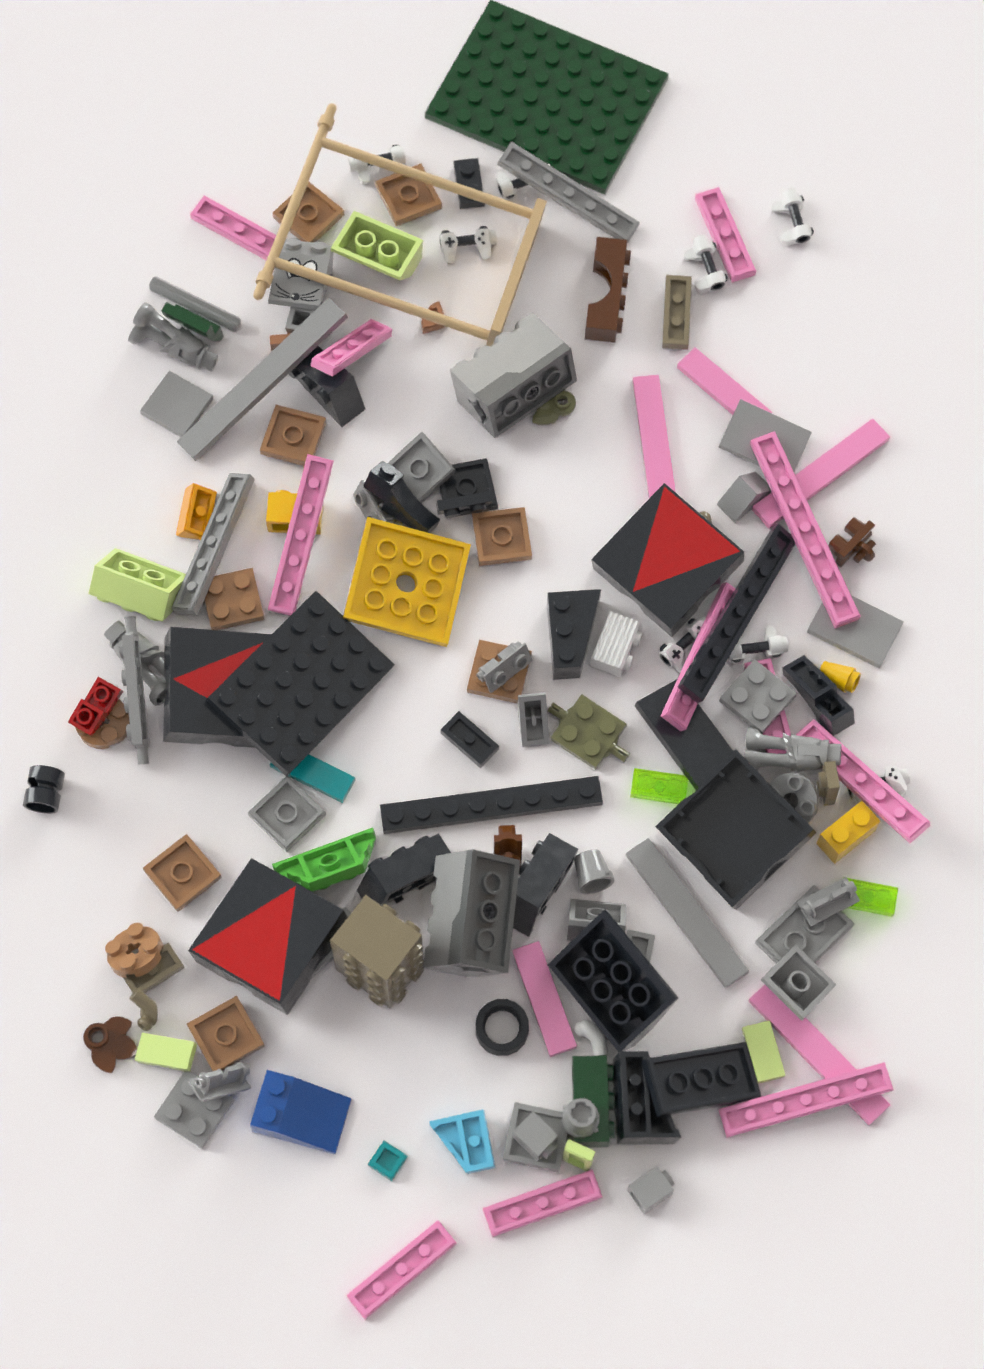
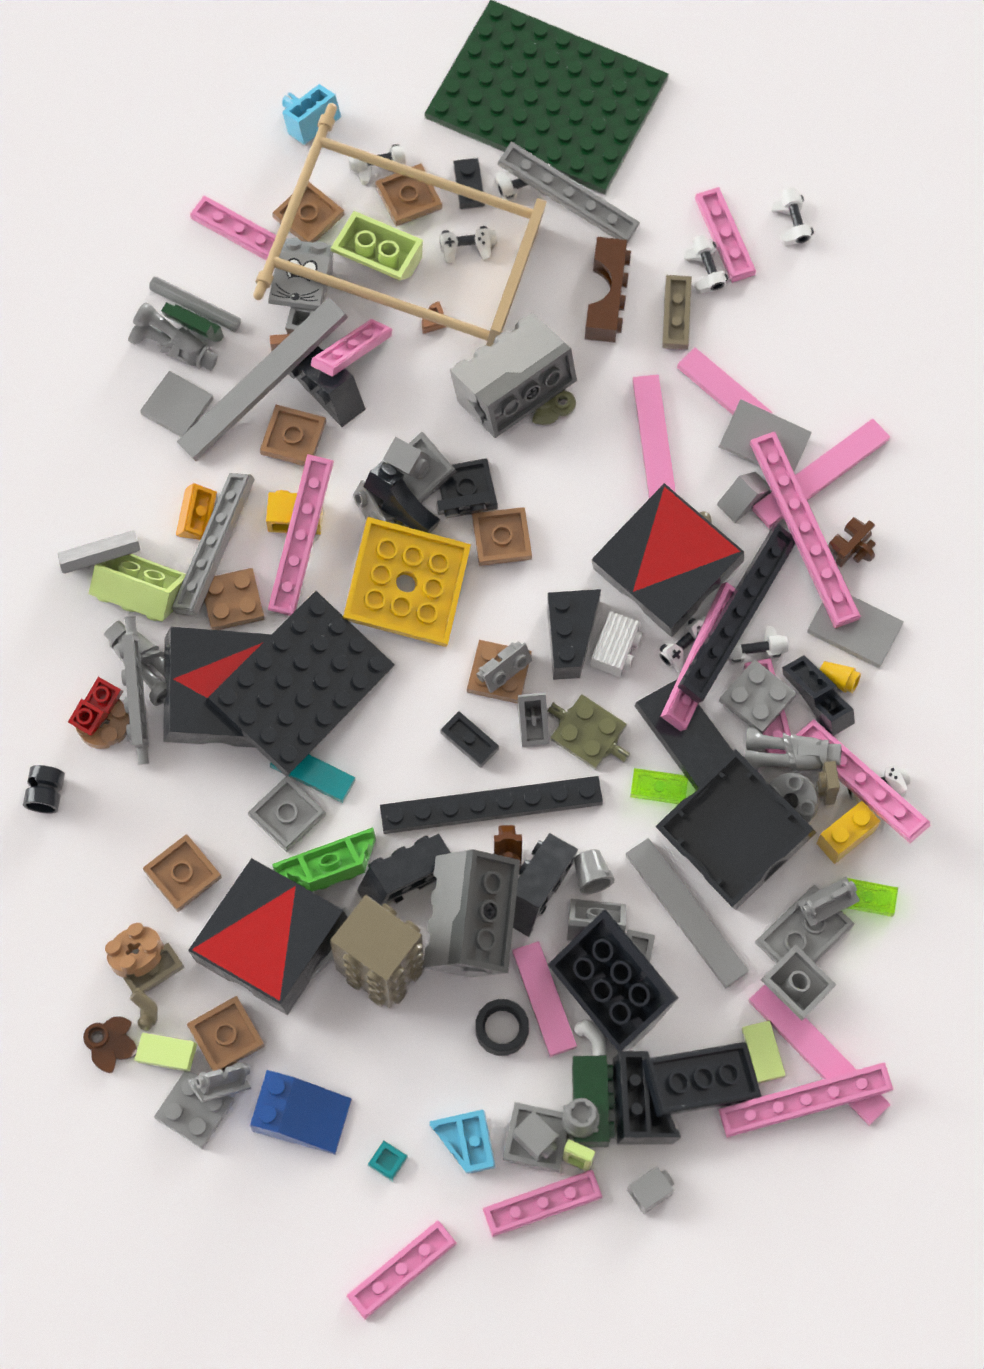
none -> tile [57,530,141,574]
none -> medium azure brick [282,84,341,145]
none -> light grey brick [382,436,429,479]

